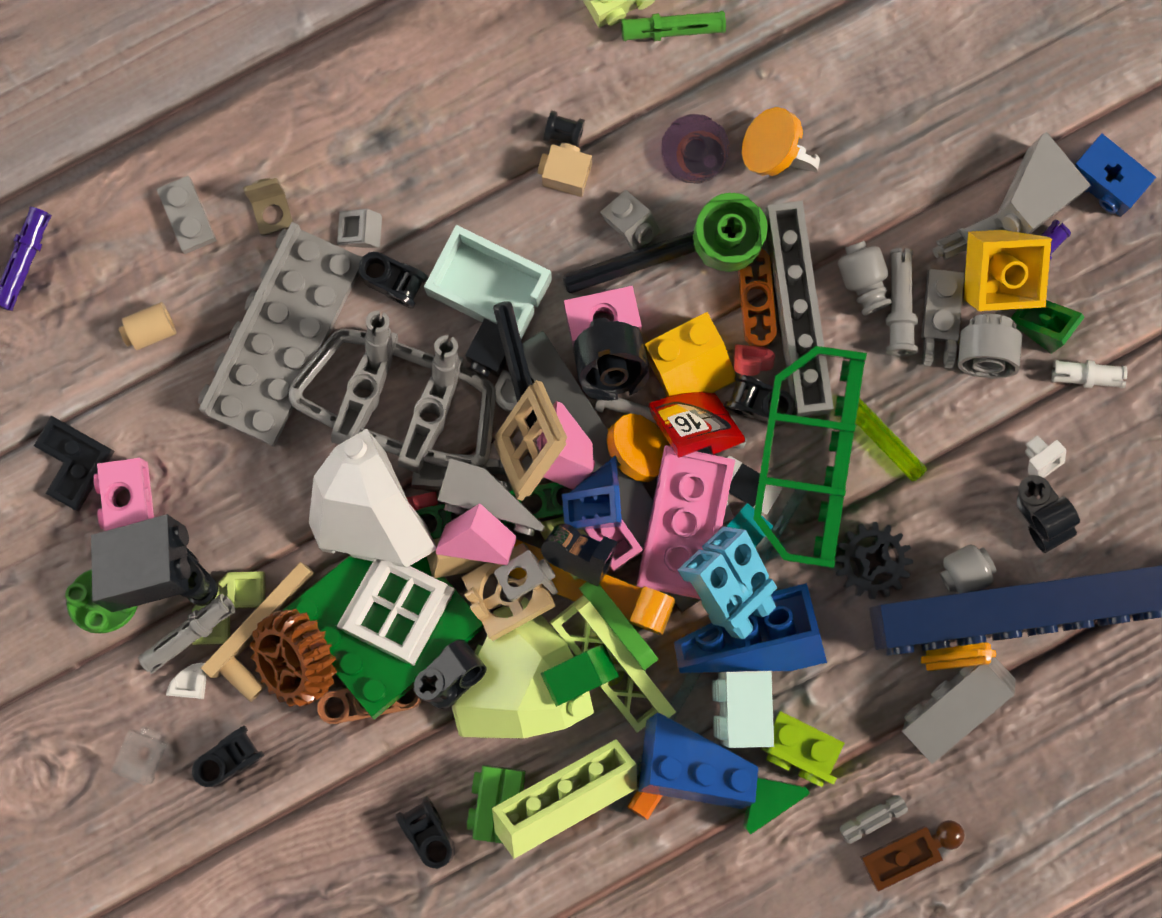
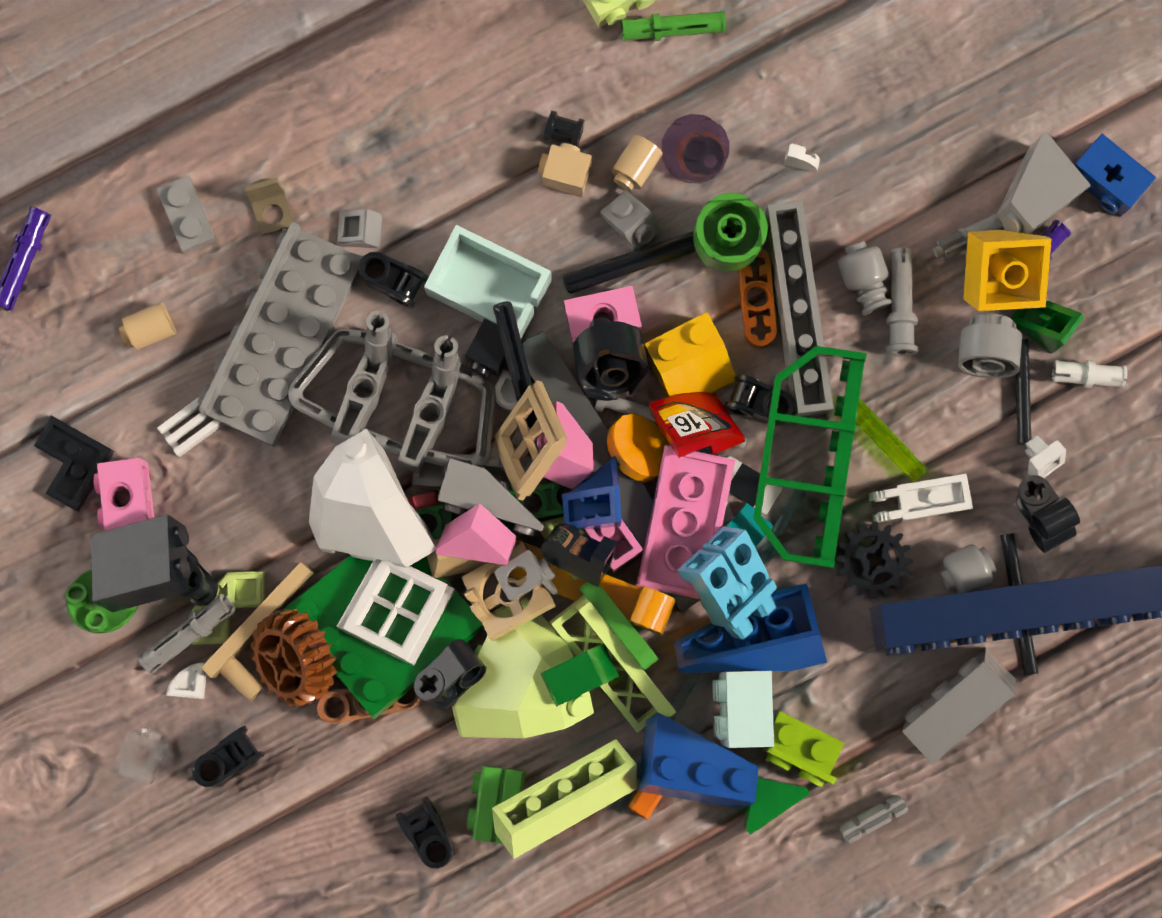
coral tile [734,344,775,376] -> none
light orange tile [741,107,803,176] -> none
reddish brown plate [860,820,965,892] -> none
light grey hinge [921,269,964,368] -> none
light orange axle [921,642,996,671] -> none
none -> white tile [157,397,224,457]
none -> tan brick [611,135,663,191]
none -> white hinge [868,474,973,523]
none -> black bar [1000,533,1039,675]
none -> black bar [1015,339,1032,445]

